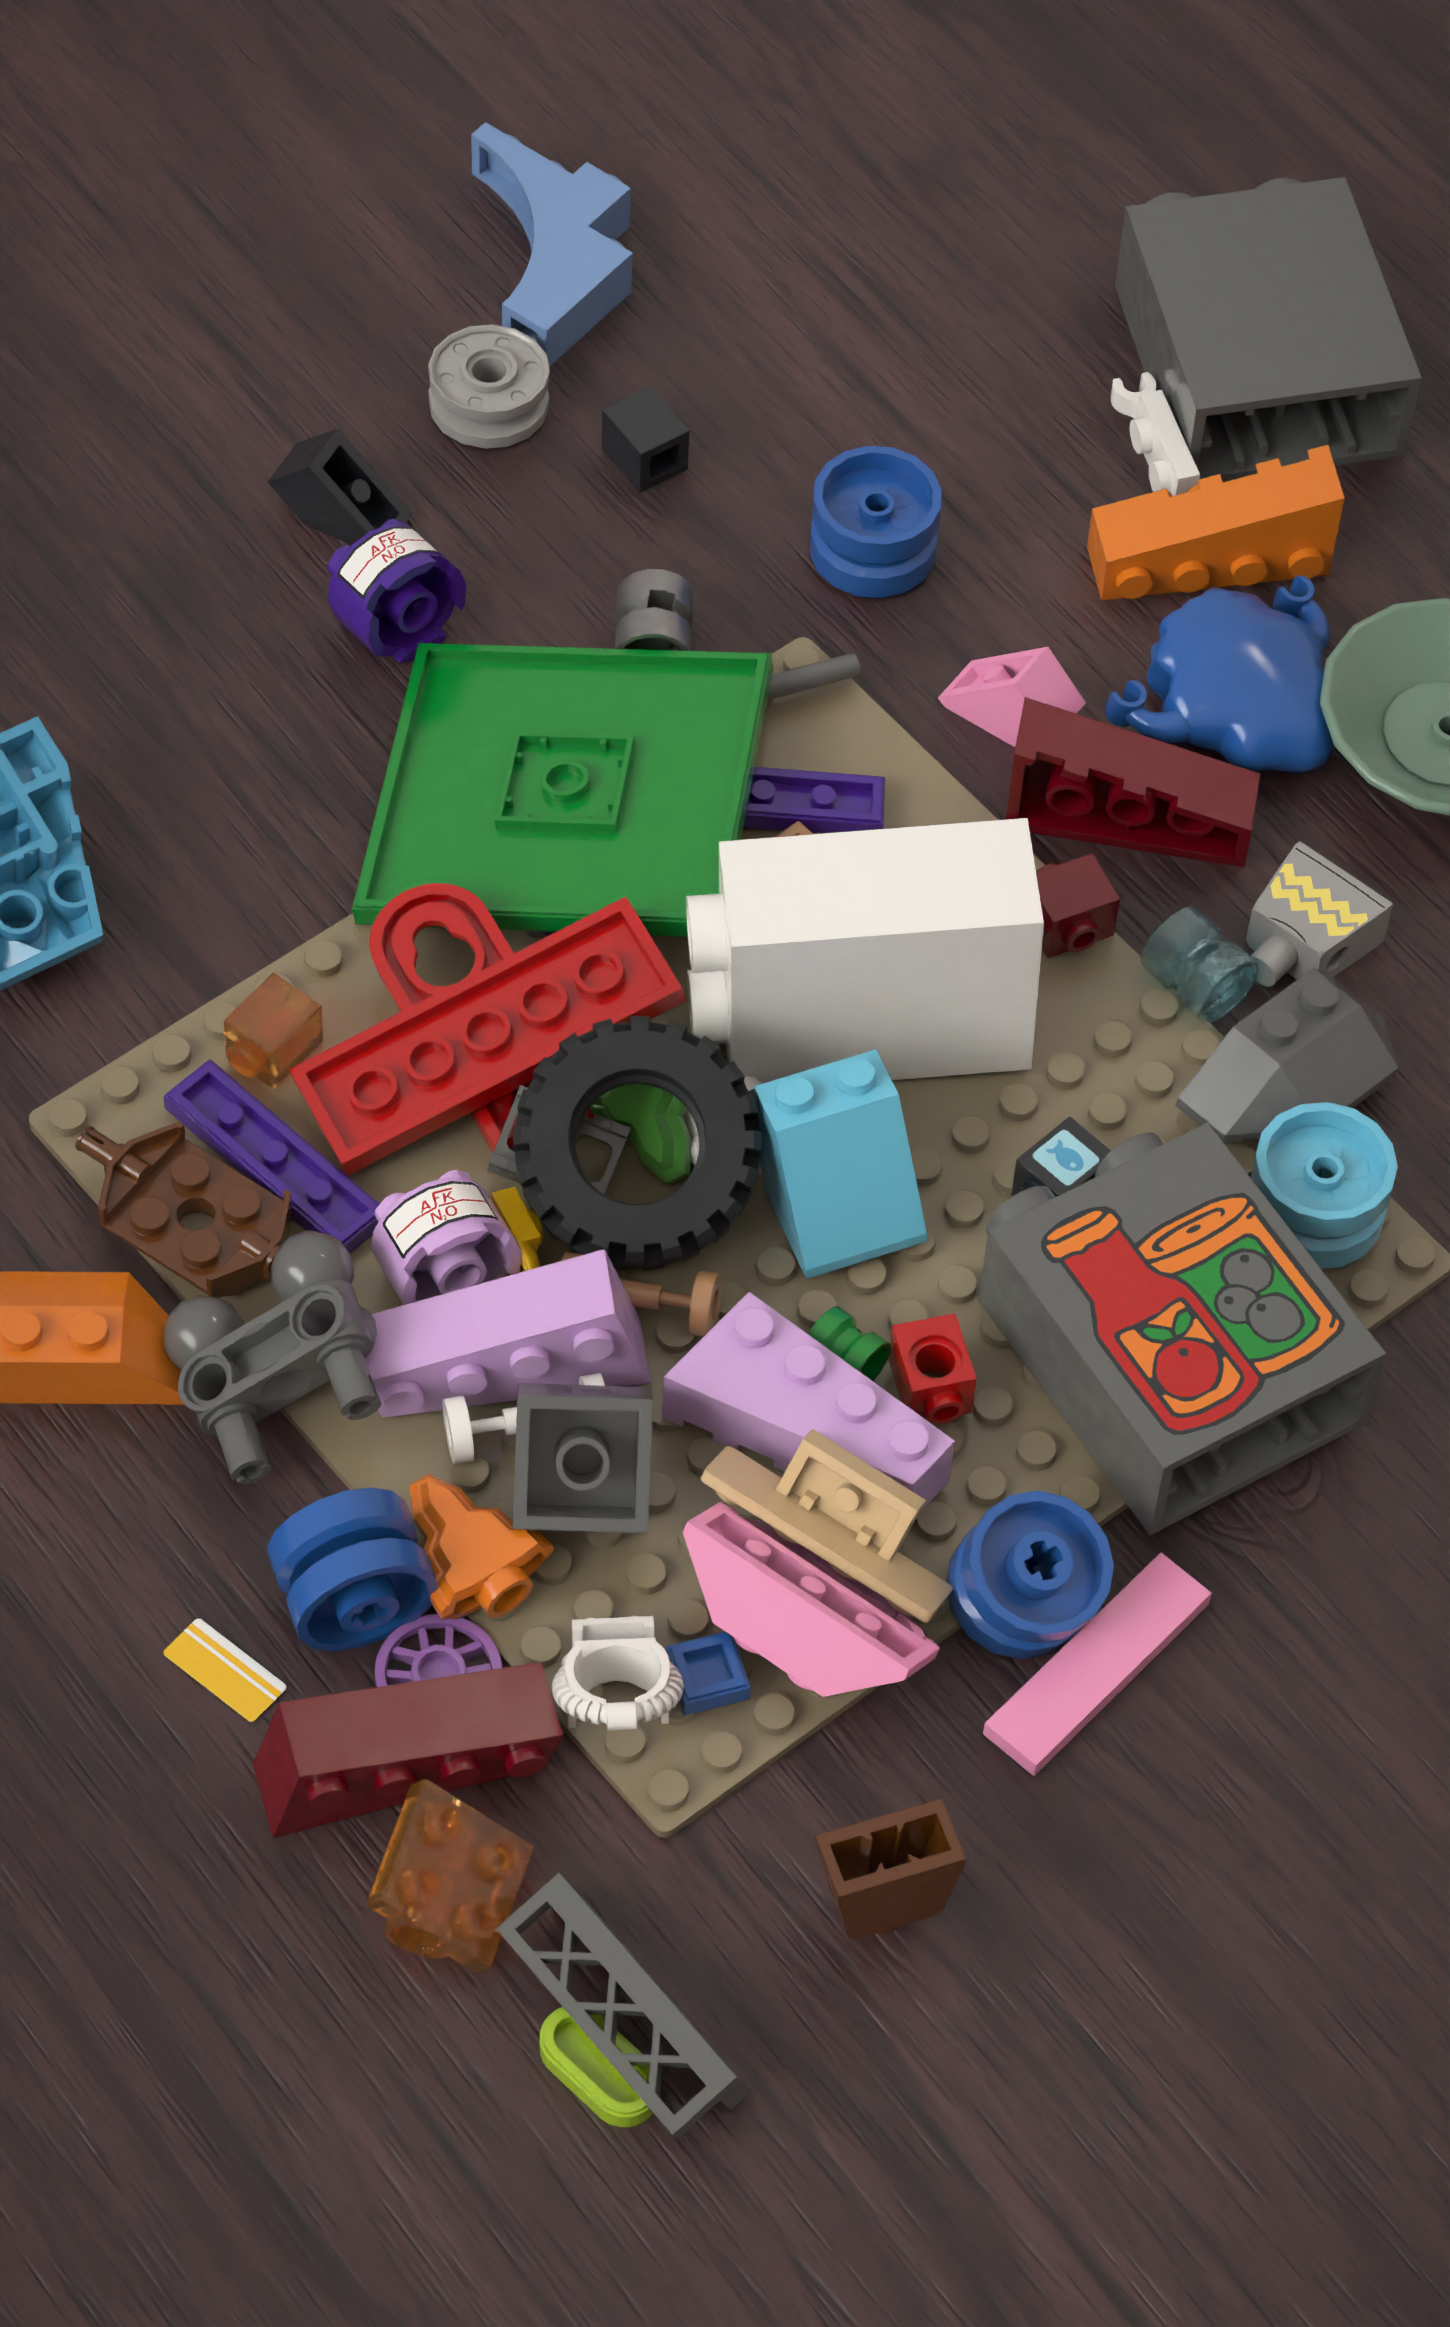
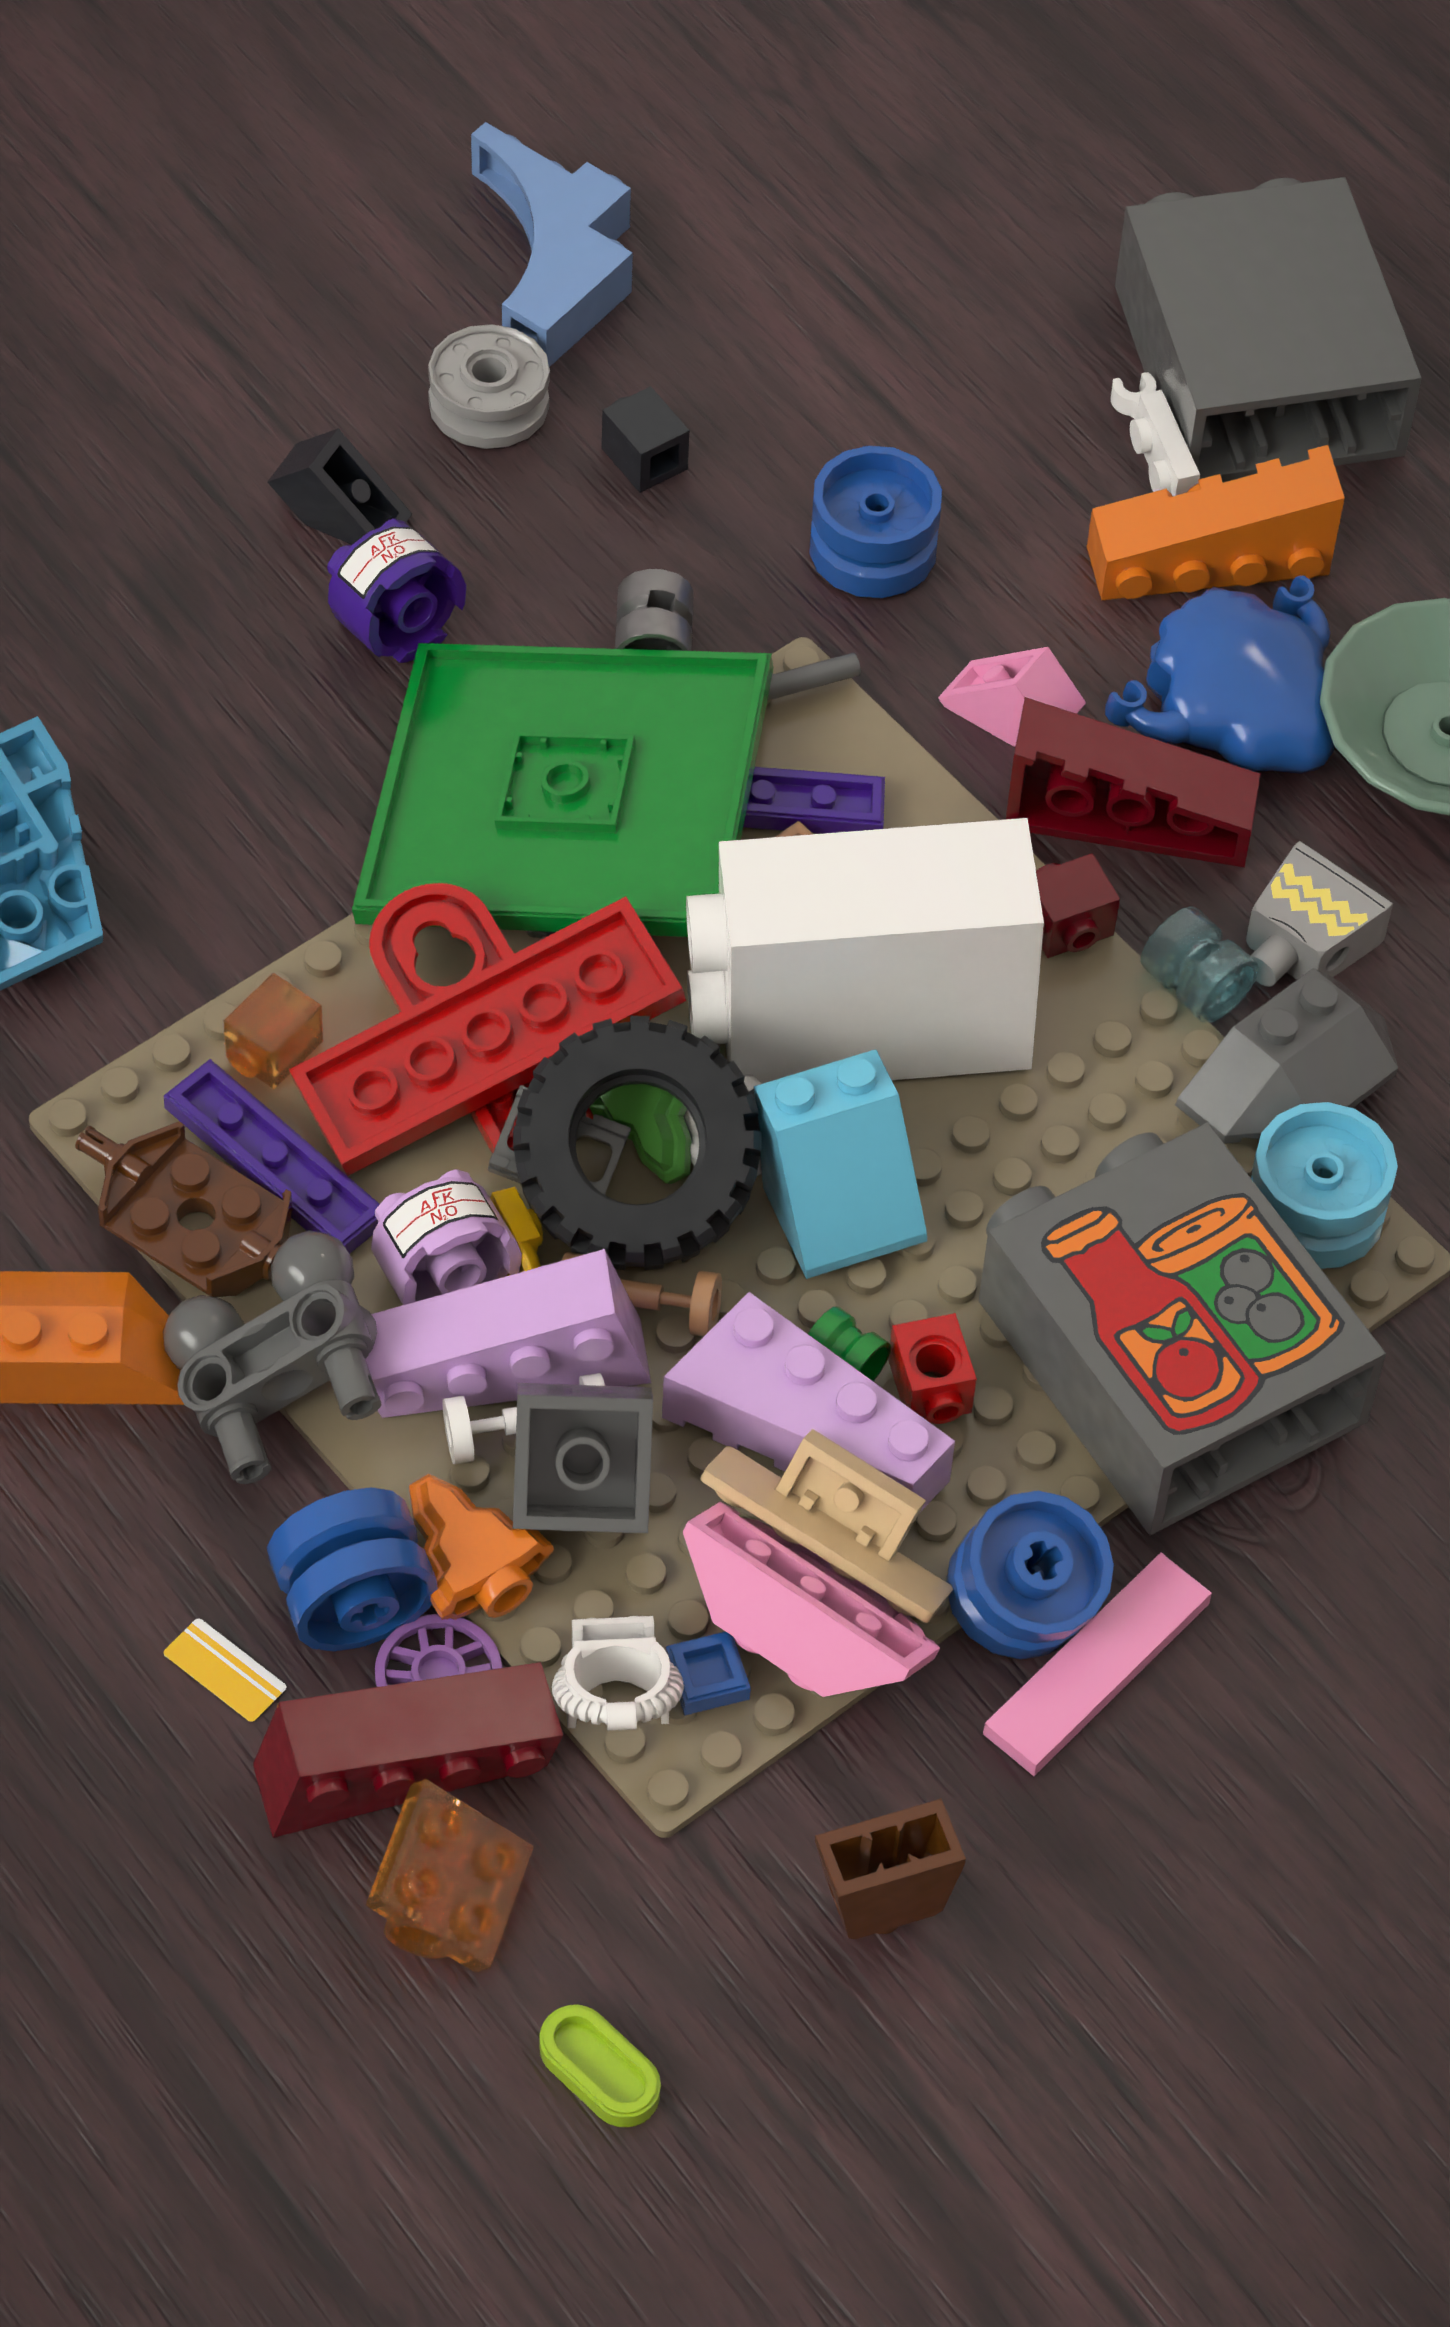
dark grey fence [496,1872,752,2139] -> none
brick [1011,1116,1111,1197] -> none

